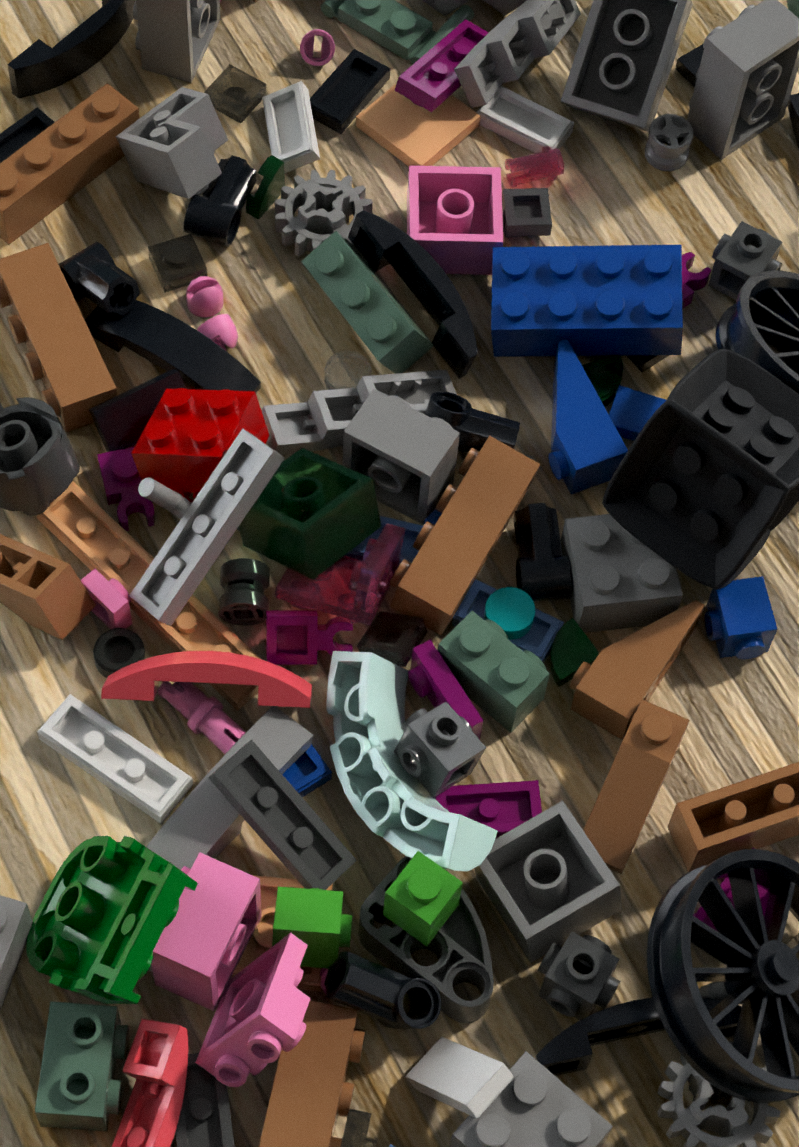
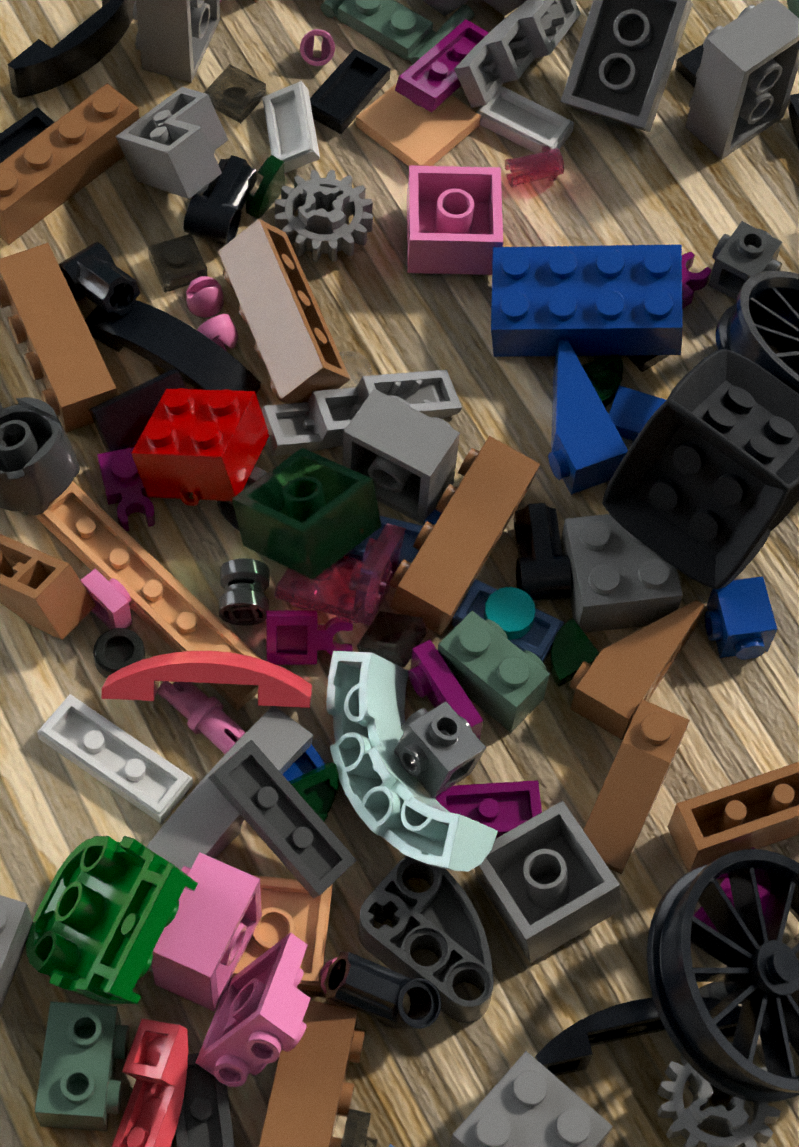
light grey plate [129,428,285,626] -> none
bright green brick [272,886,353,969] -> none
sand green brick [301,231,434,374] -> none
black slope [348,210,477,379] -> none
bright green brick [383,851,463,946] -> none
white tile [405,1036,514,1118] -> none
black piece [425,392,520,453] -> none
dark grey plate [502,188,552,237] -> none
dark grey brick [538,931,621,1020] -> none
light grey wheel [645,114,693,171] -> none
none -> medium nougat brick [218,219,351,404]
none -> dark green tile [289,762,339,822]

